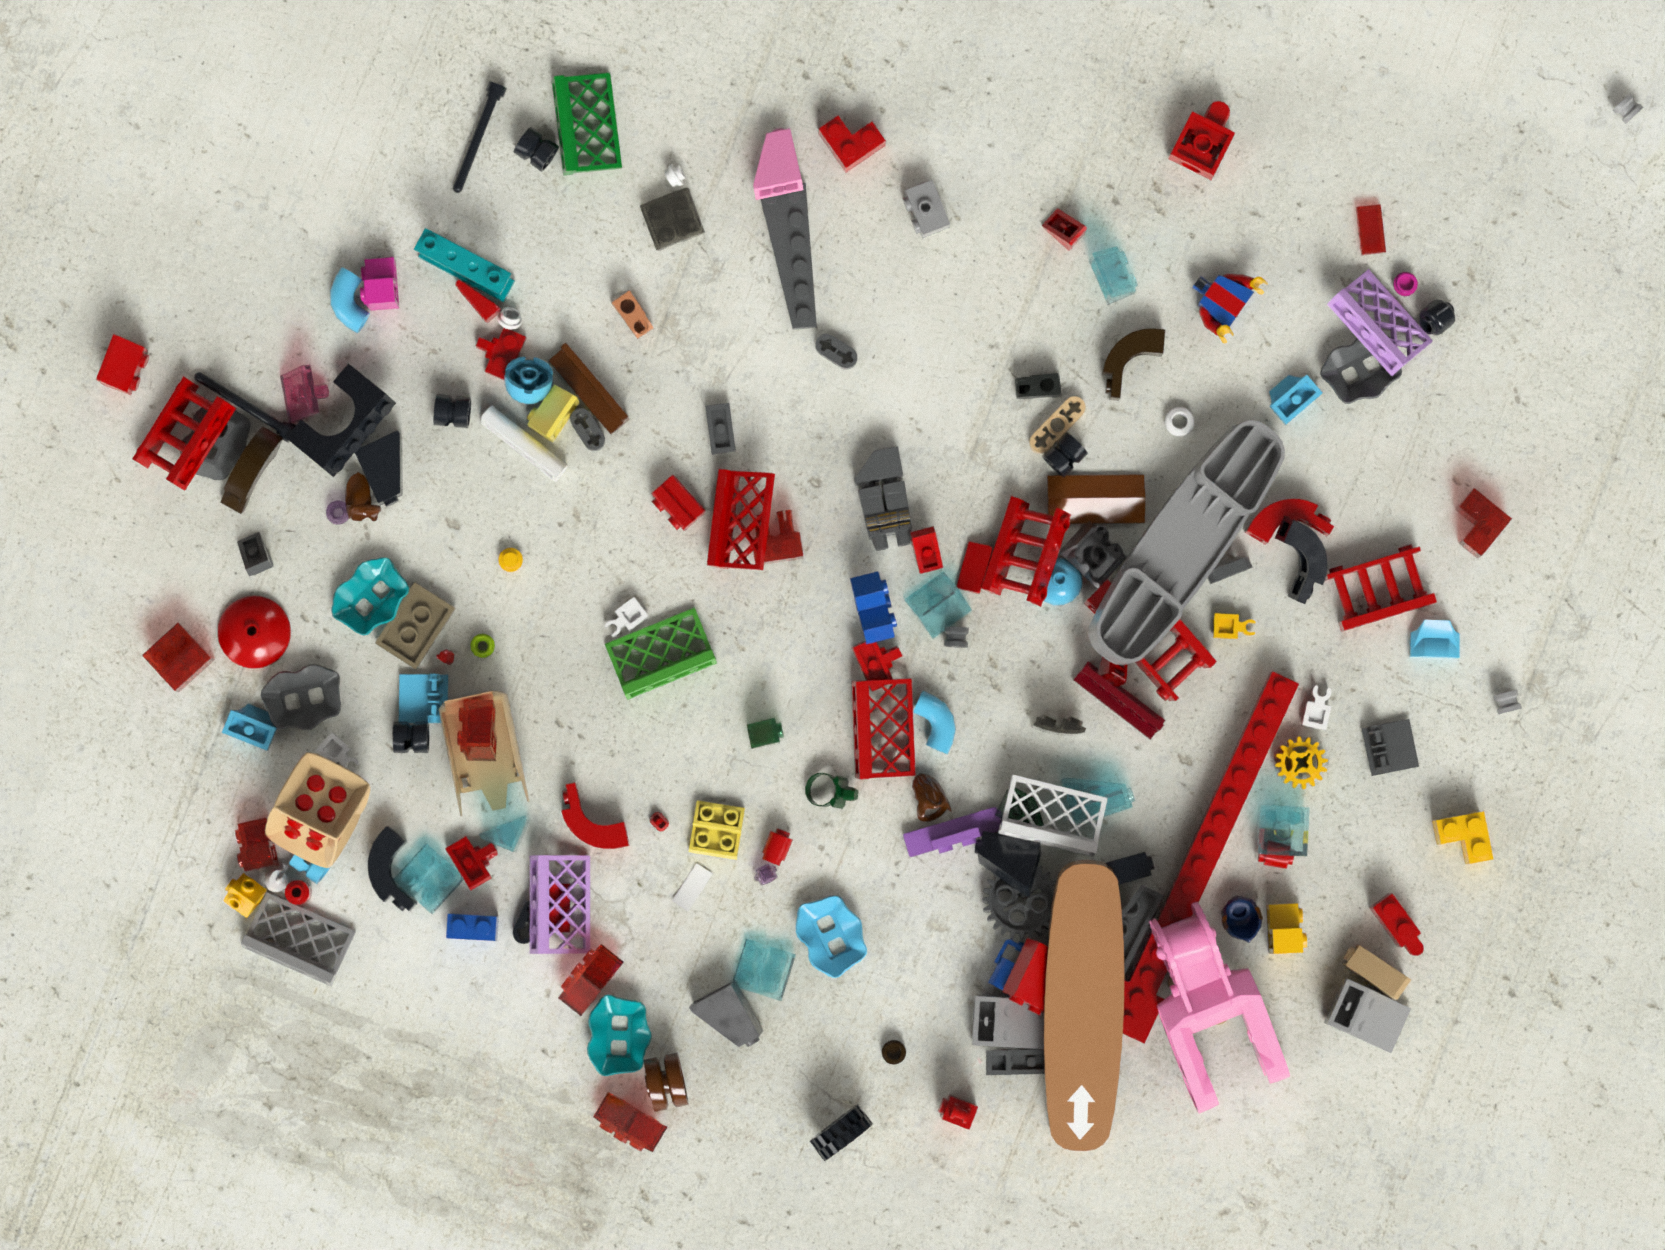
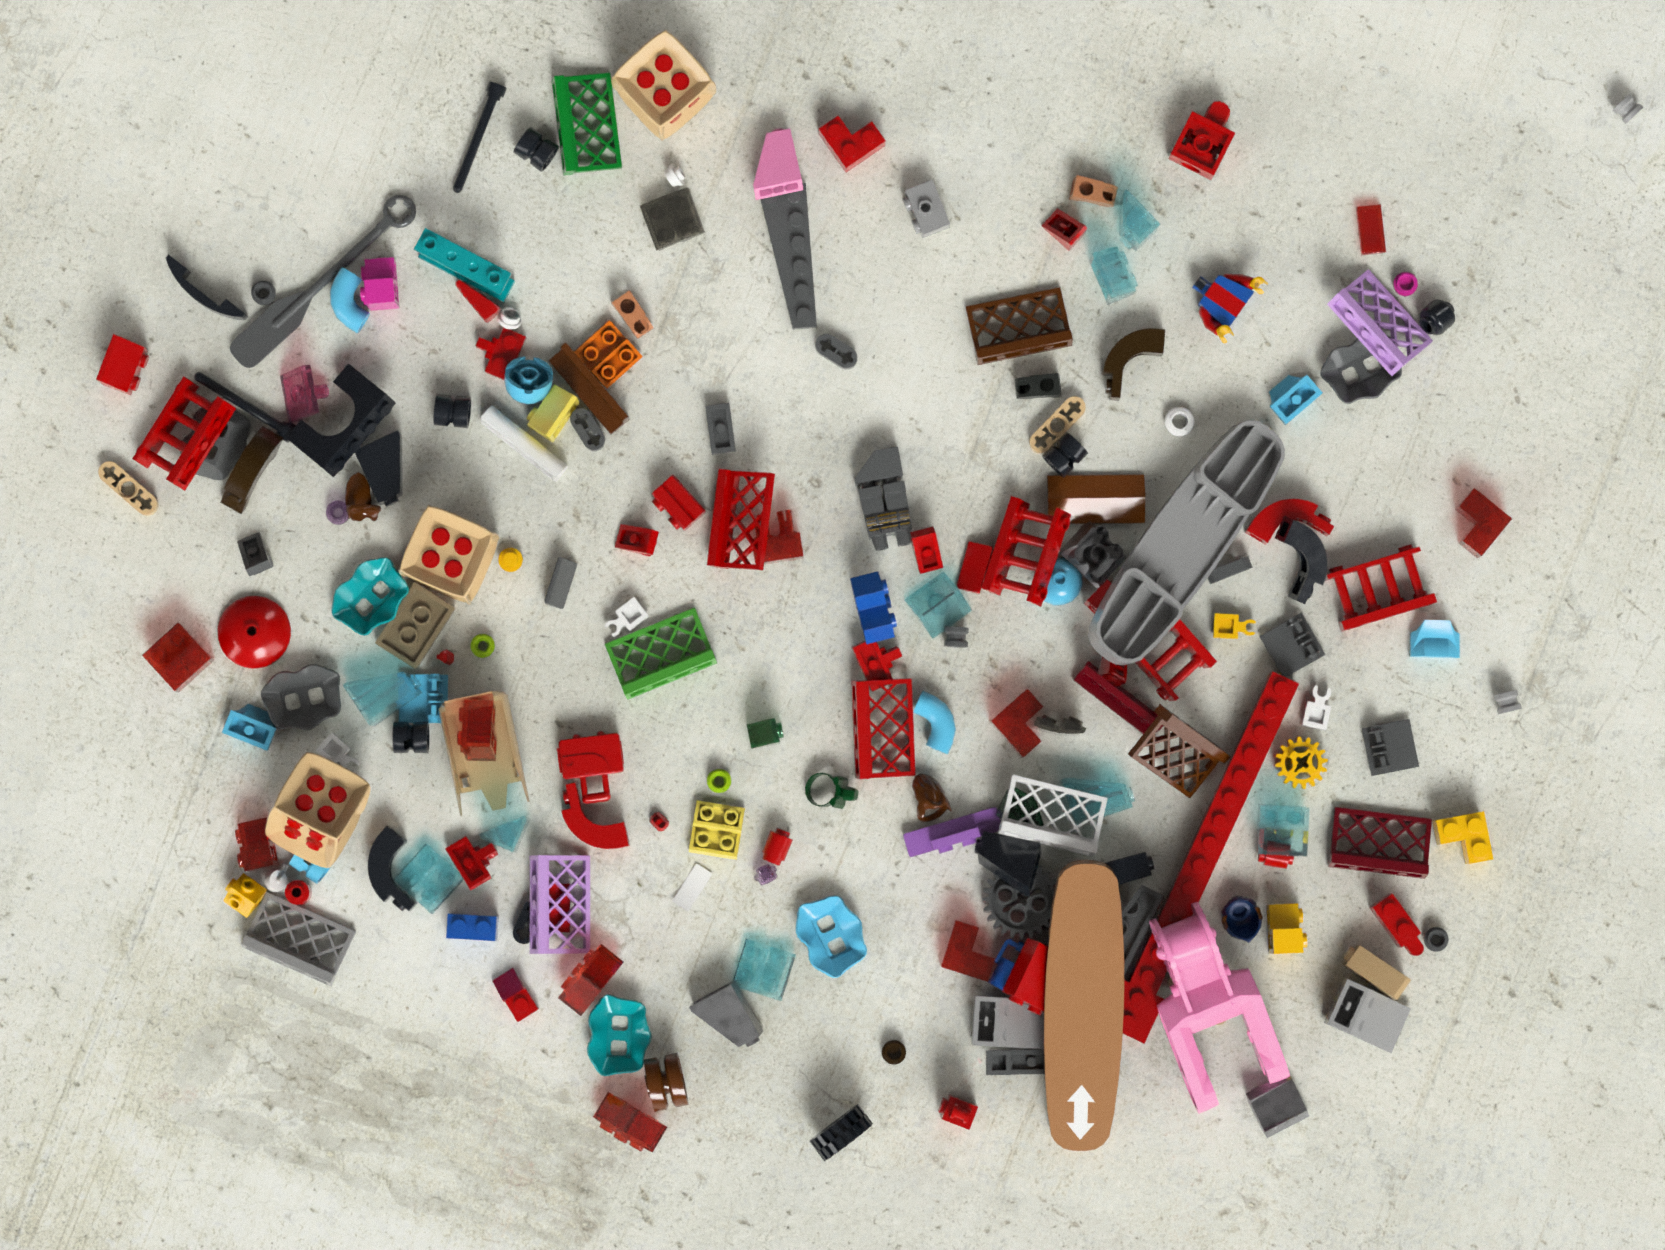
none -> tan beam [98,461,159,516]
none -> black slope [166,254,248,320]
none -> dark grey piece [230,195,416,368]
none -> dark grey plate [251,281,276,305]
none -> clear light blue slope [343,672,422,726]
none -> tan piece [399,504,500,605]
none -> red slope [492,968,539,1022]
none -> dark grey slope [544,557,577,609]
none -> red piece [557,731,624,804]
none -> orange slope [574,320,643,389]
none -> tan piece [611,30,716,141]
none -> red slope [615,524,659,556]
none -> lime plate [707,769,731,793]
none -> clear red brick [940,920,995,982]
none -> reddish brown fence [966,287,1073,365]
none -> clear red brick [990,689,1043,758]
none -> nougat leg [1069,175,1118,207]
none -> clear light blue slope [1119,189,1160,251]
none -> reddish brown fence [1128,704,1231,798]
none -> flat silver slope [1246,1076,1309,1138]
none -> dark grey hinge [1259,613,1326,677]
none -> dark red fence [1328,807,1432,879]
none -> dark grey plate [1424,927,1449,952]

